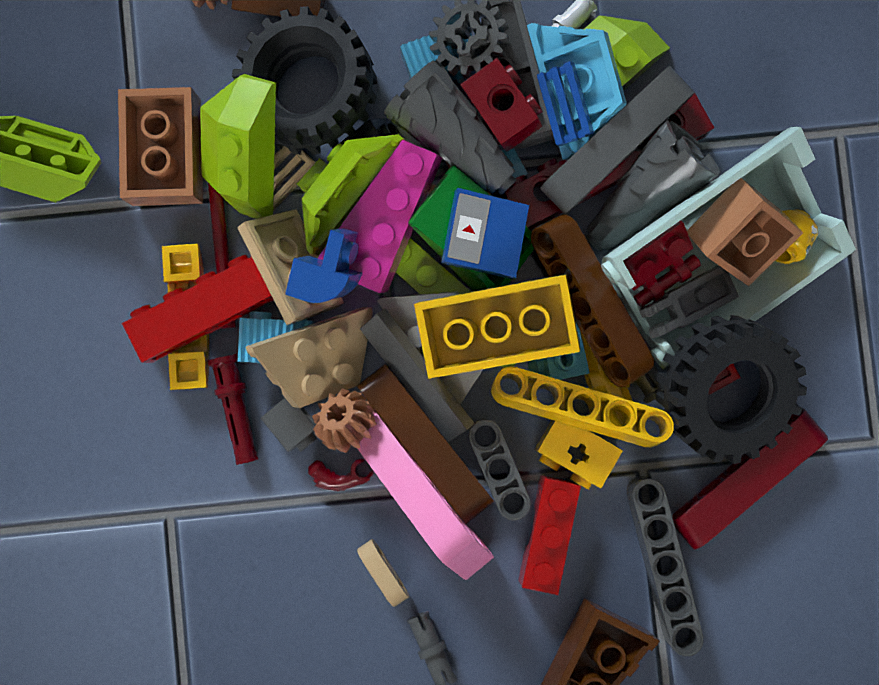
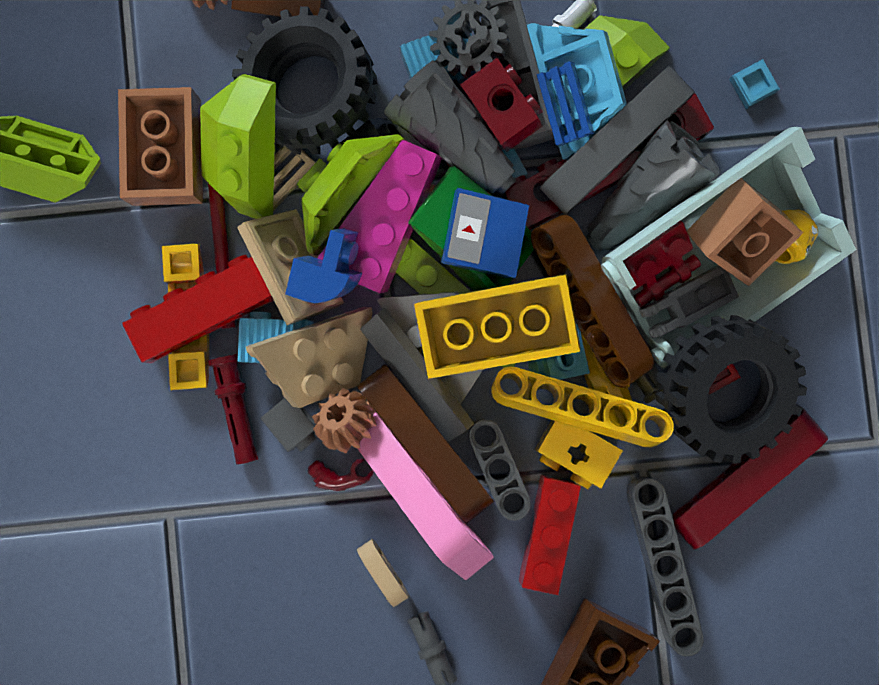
none -> medium azure tile [729,59,780,109]

